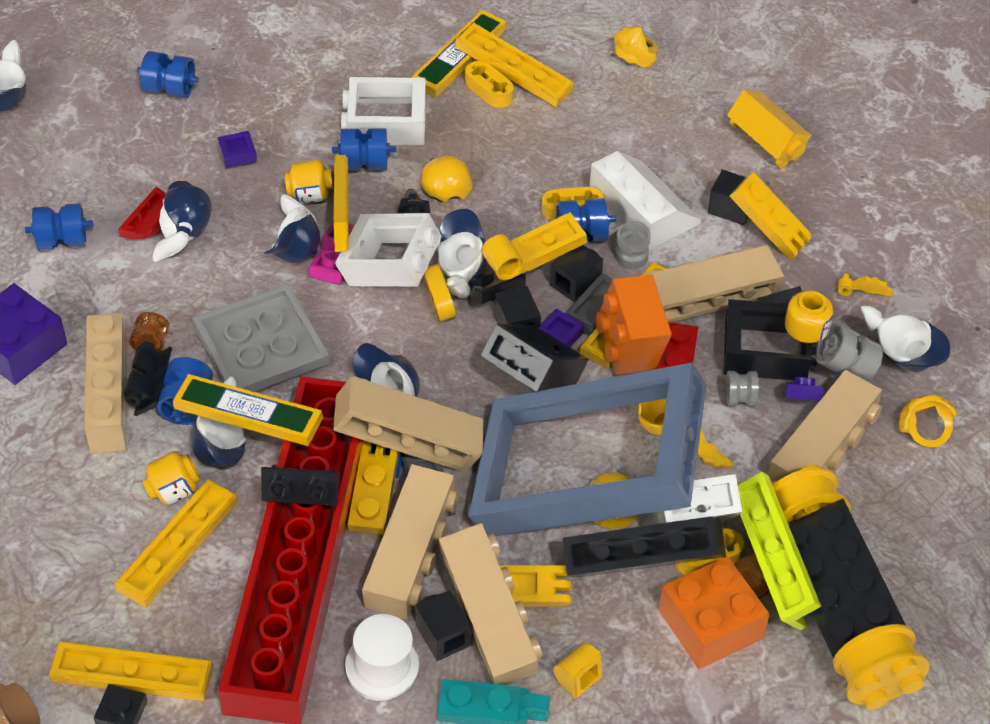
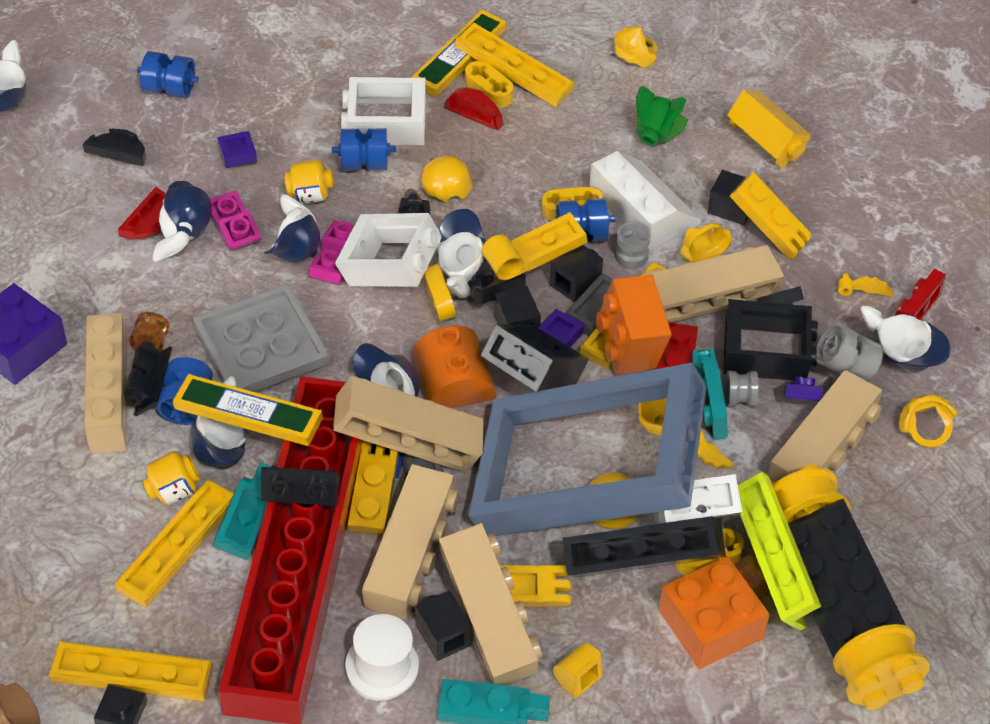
blue wheel [25,203,94,251] -> none
yellow tile [334,155,349,252] -> none
yellow head [785,291,834,343] -> none
none -> black plate [83,128,146,166]
none -> dark pink slope [210,190,262,251]
none -> teal hinge [213,461,271,560]
none -> orange brick [412,325,497,408]
none -> red plate [444,87,504,131]
none -> green brick [635,86,688,146]
none -> yellow piece [680,223,731,263]
none -> teal hinge [693,348,728,440]
none -> red plate [895,268,946,320]

